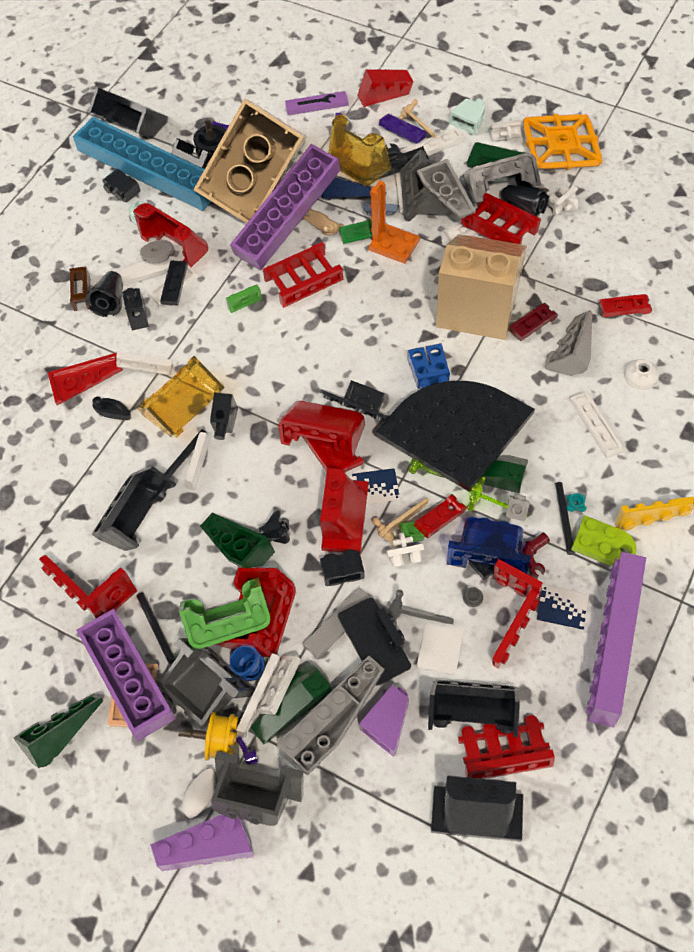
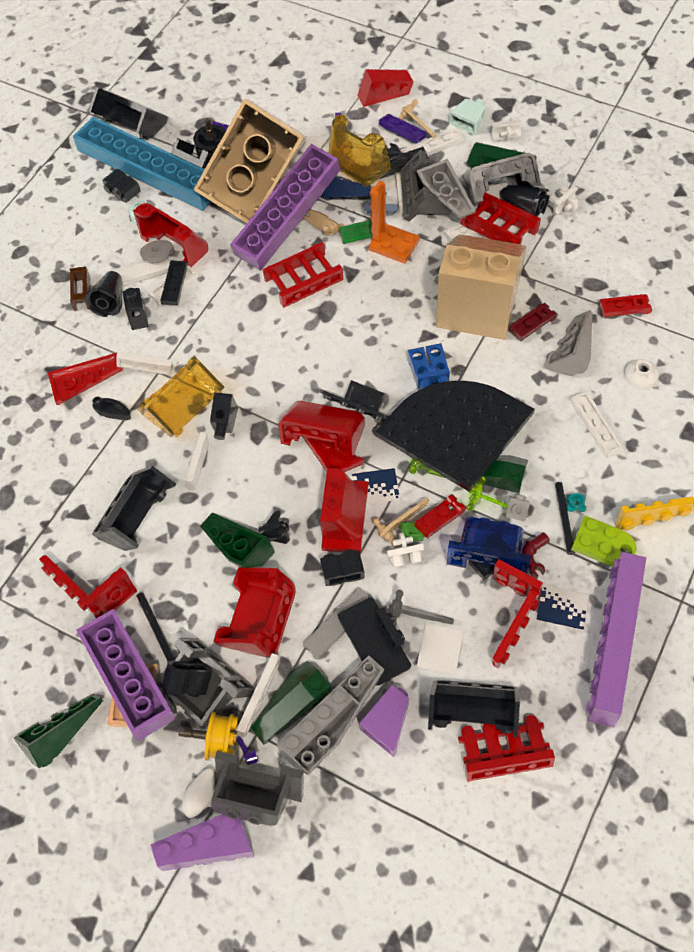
black bar [164,429,207,478] -> none
bright green windscreen [179,577,270,649] -> none
bright green plate [226,284,262,313] -> none
blue helmet [230,646,265,681] -> none
white tile [257,656,301,715] -> none
medium lavender tile [285,91,349,115] -> none
black windscreen [431,776,523,842] -> none
dark grey plate [463,587,483,607] -> none
light orange plate [523,114,603,170] -> none
none -> black brick [162,661,212,697]

